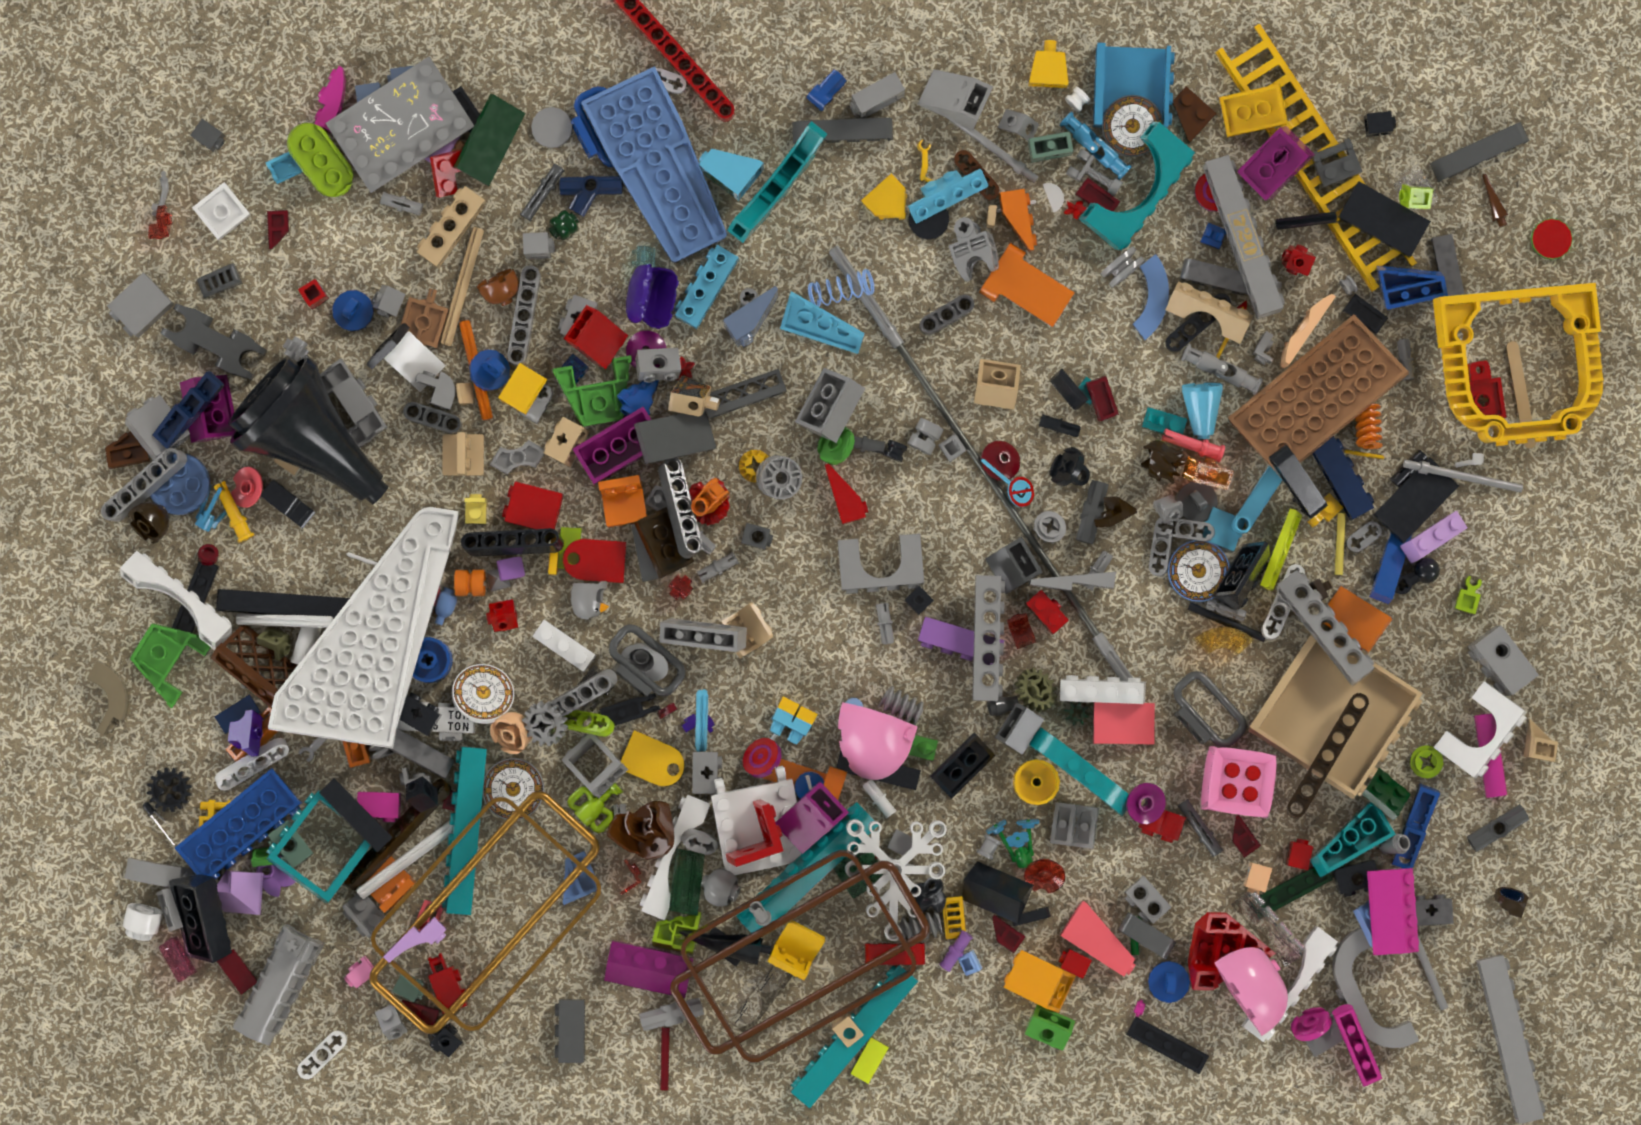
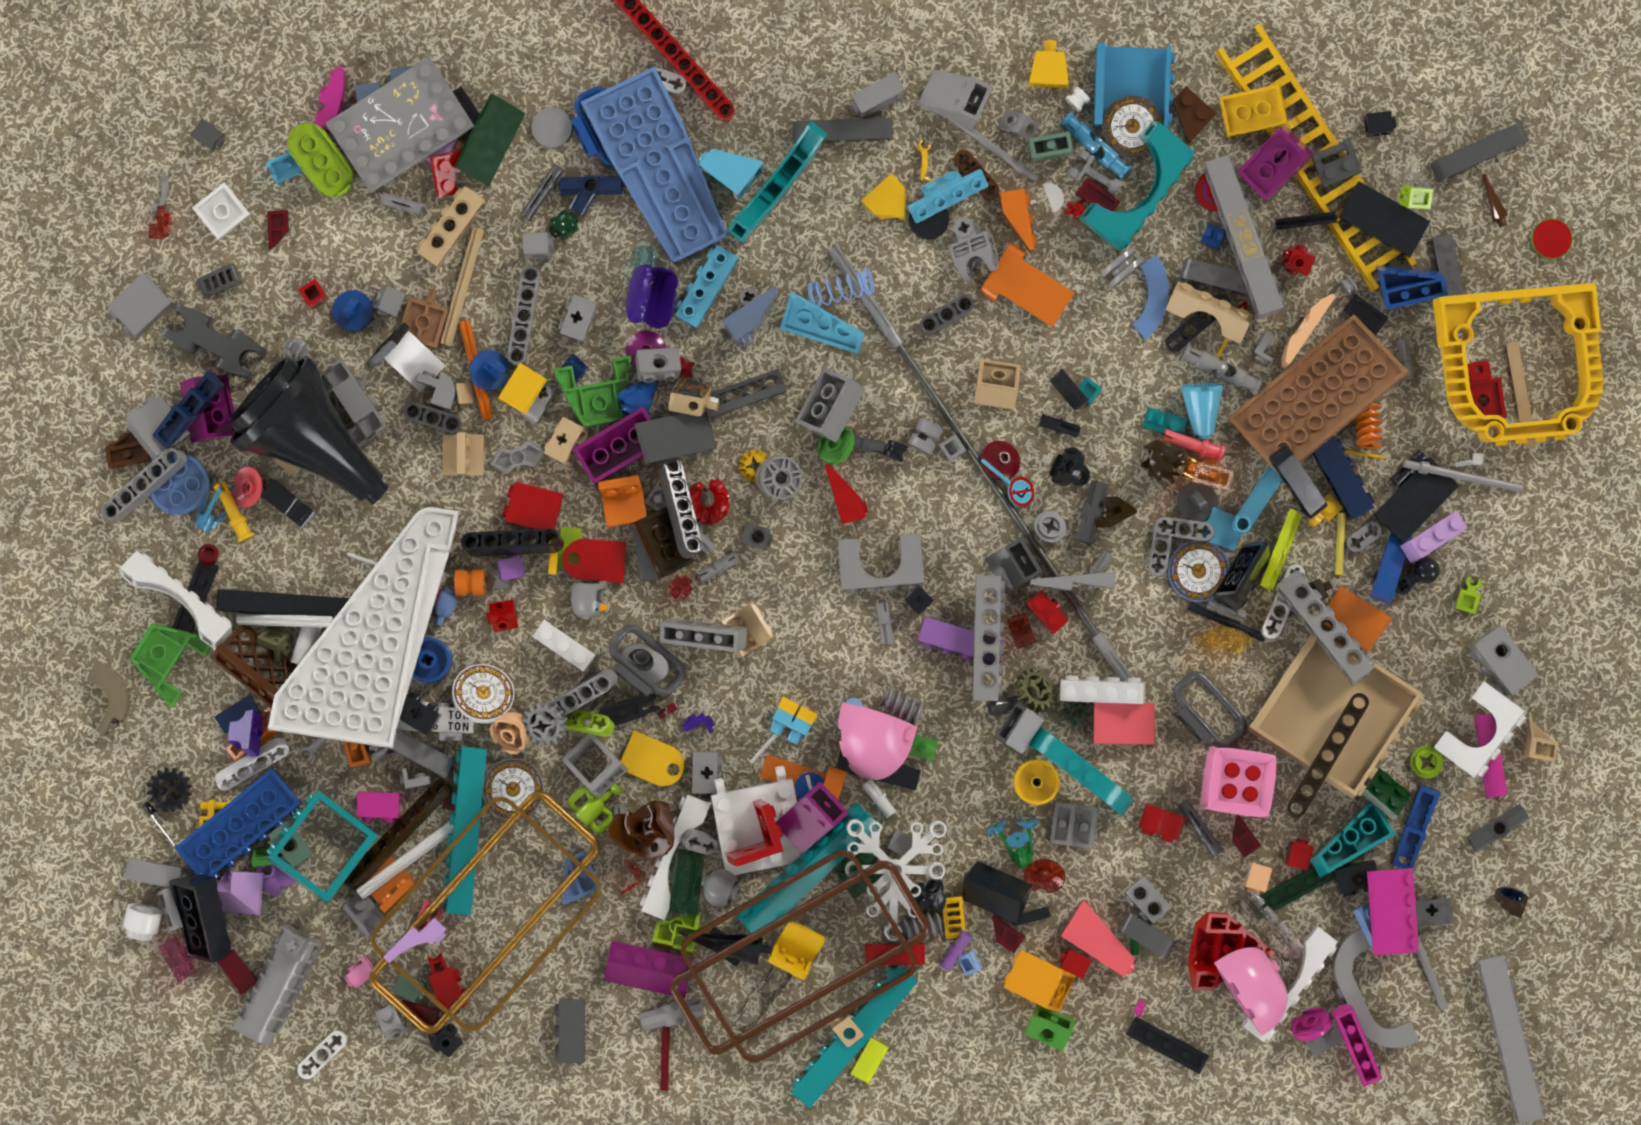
dark brown cylinder [128,501,170,544] -> none
black tile [319,778,393,852] -> none
black brick [406,776,438,813] -> none
light yellow bracket [464,494,487,524] -> none
dark orange cylinder [477,268,519,306] -> none
red brick [564,305,629,369] -> none
orange piece [691,478,730,516] -> none
medium azure axle [695,689,708,752] -> none
red tile [743,738,782,778] -> none
light grey pin [749,901,771,926] -> none
blue piece [806,69,847,112] -> none
black slope [929,732,996,799] -> none
light grey bush [976,834,1002,861] -> none
tan tile [986,205,997,229] -> none
dark red tile [1086,376,1119,422] -> none
magenta dish [1127,783,1166,824] -> none
blue tile [1148,961,1190,1003] -> none
light grey bracket [1153,494,1183,524] -> none
light grey cone [1380,834,1410,854] -> none

